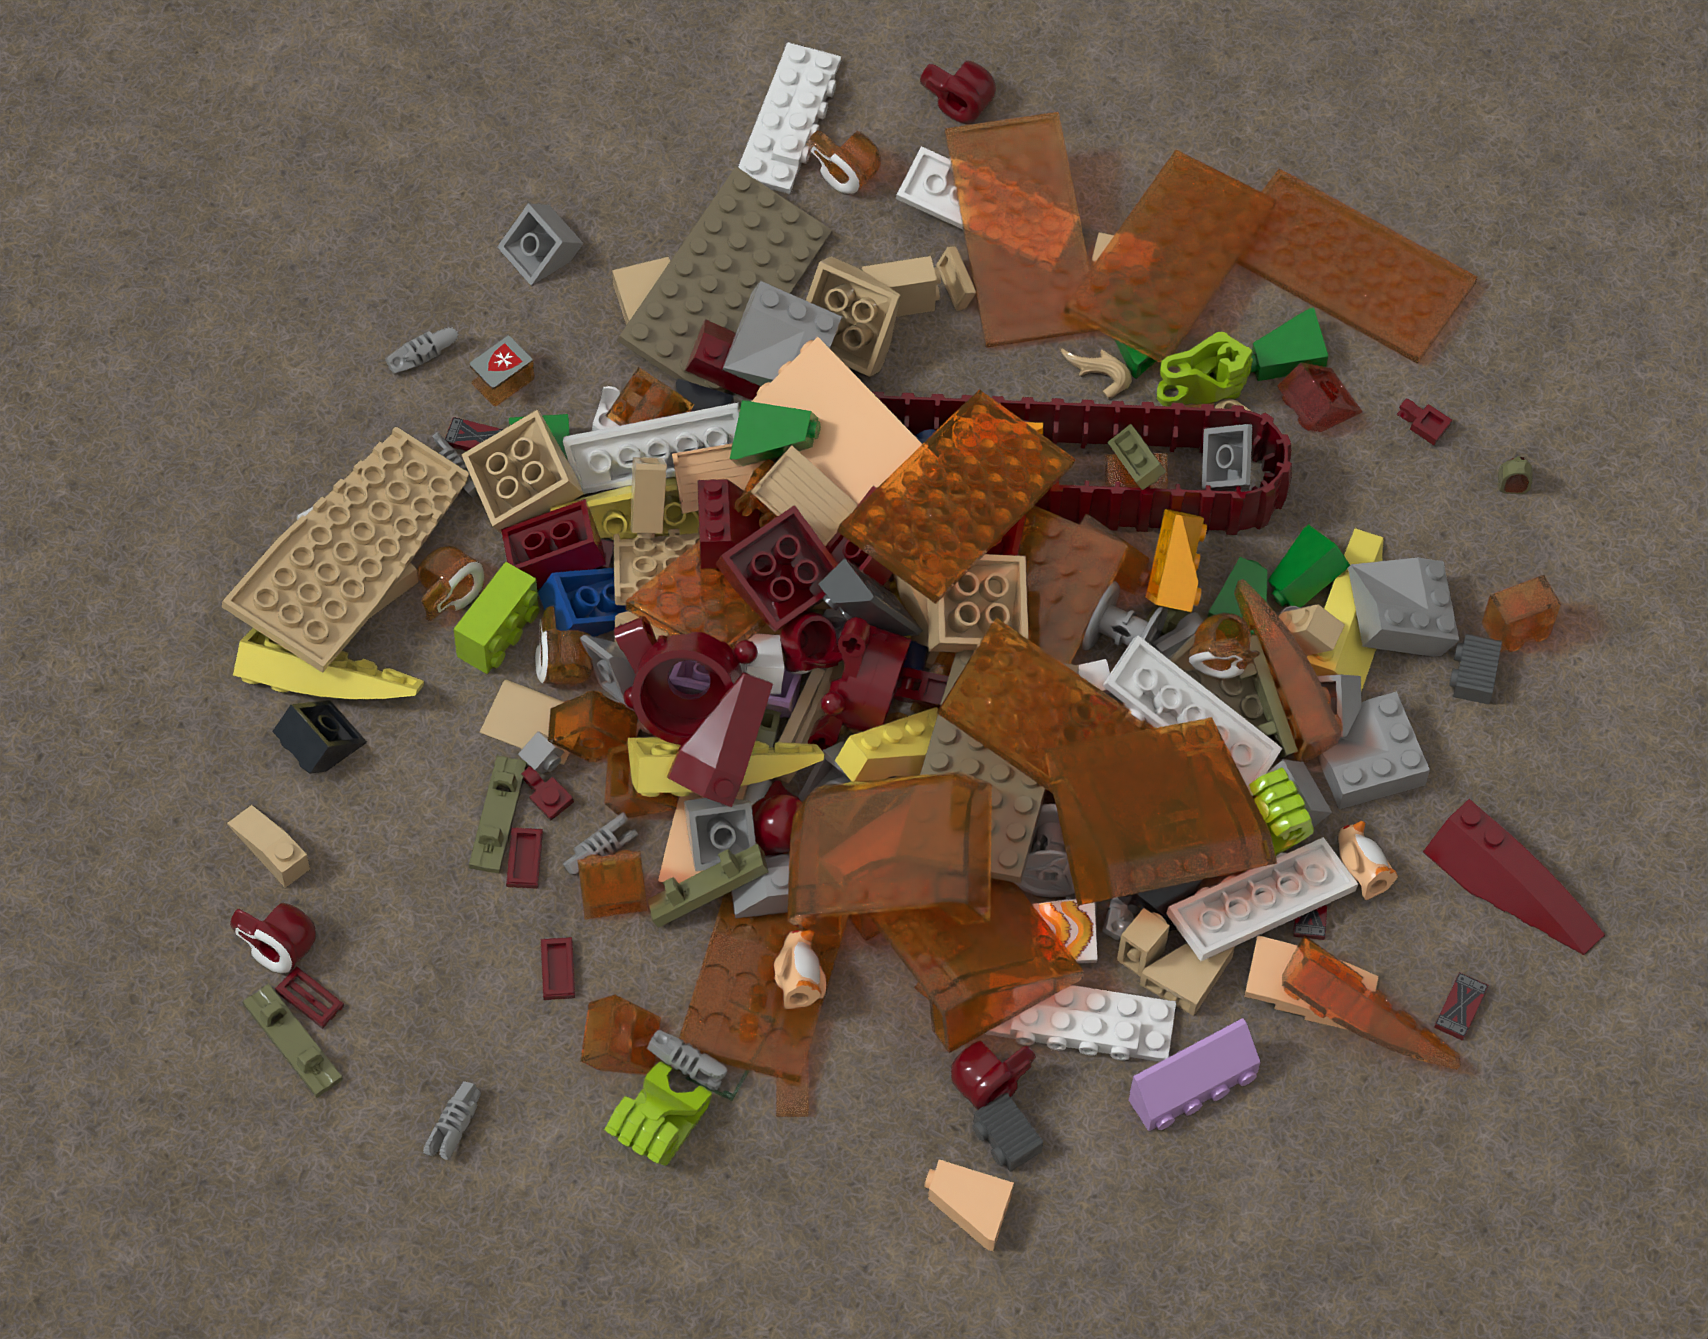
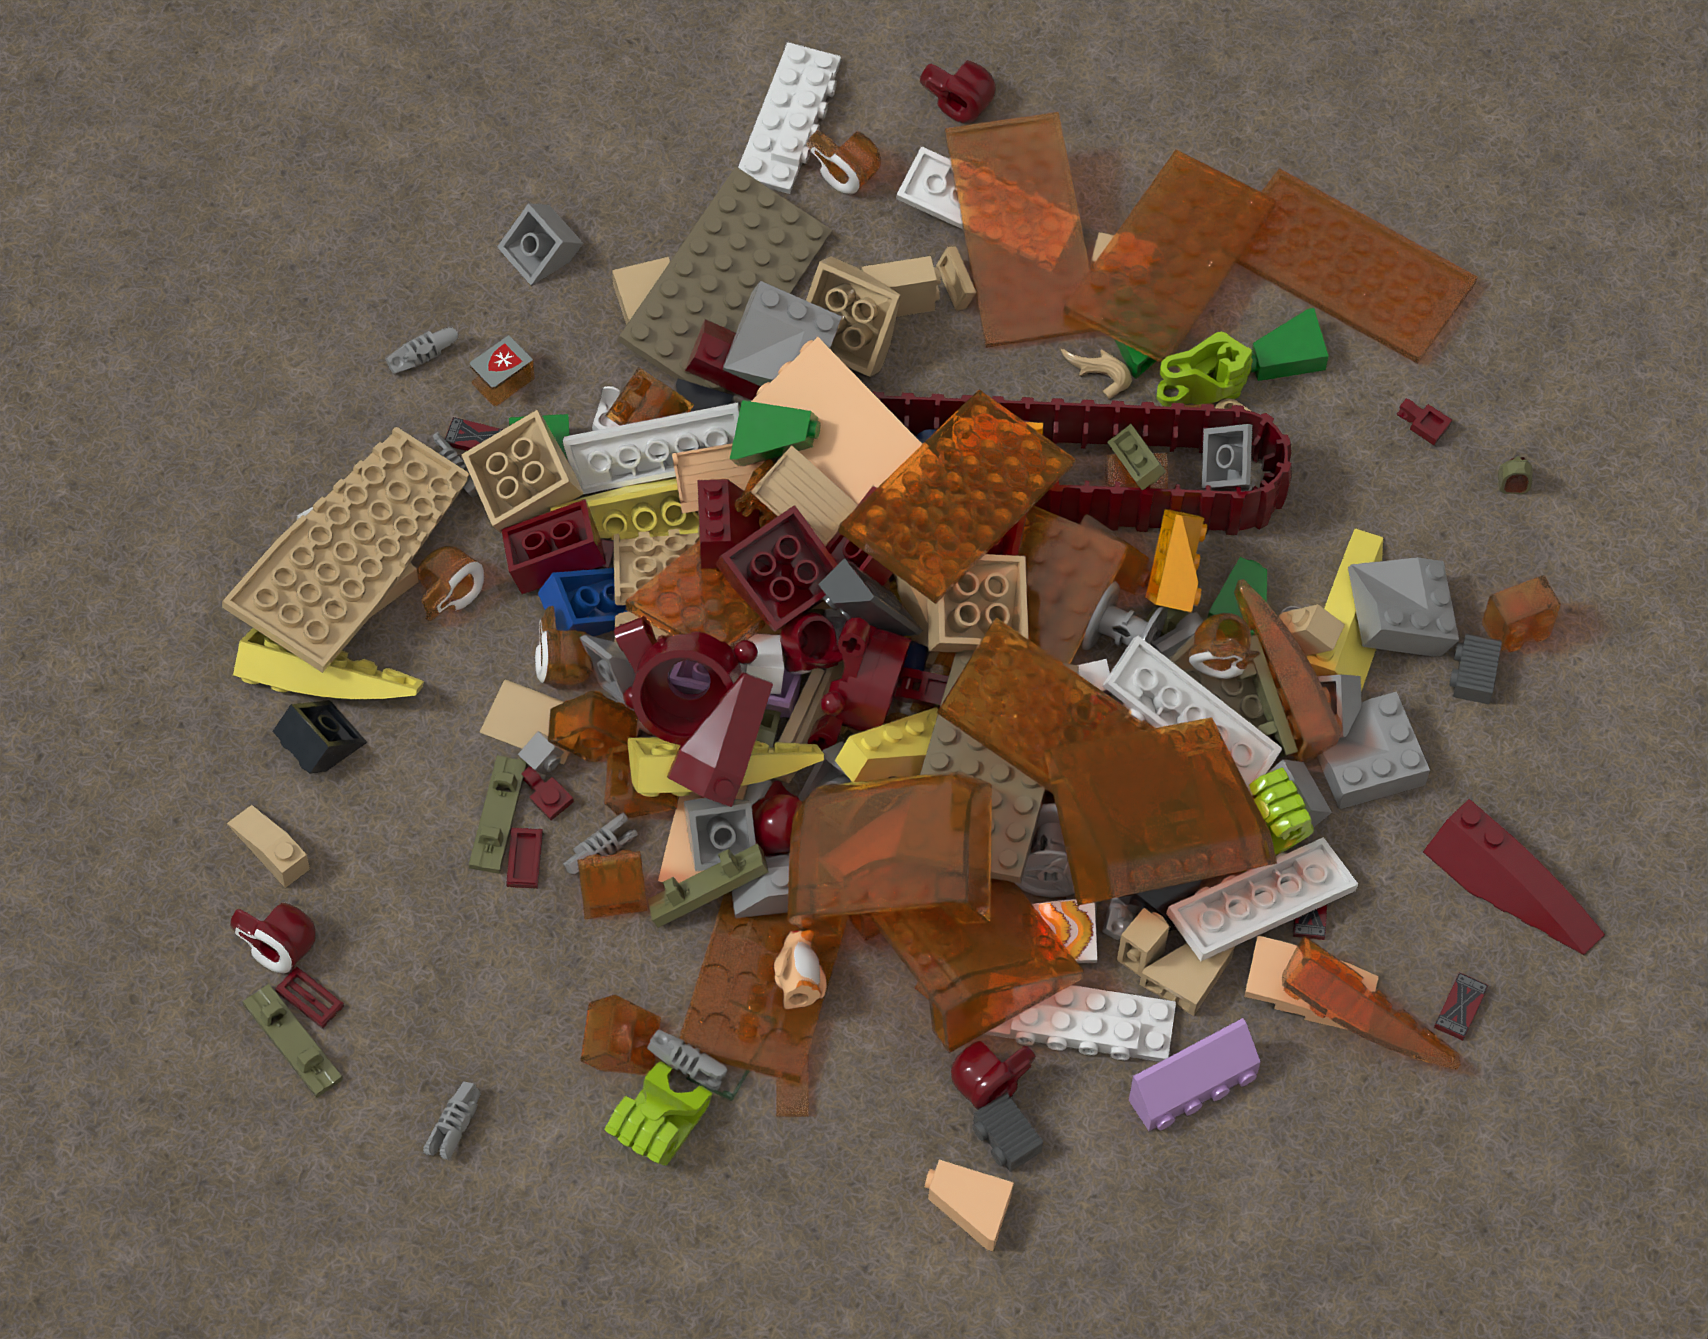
lime brick [454,562,540,674] -> none
dark red tile [541,937,575,1000] -> none
tan slope [631,457,667,538] -> none
green slope [1267,524,1350,608] -> none
clear red slope [1277,363,1363,432] -> none
light nougat animal [1338,821,1398,900] -> none

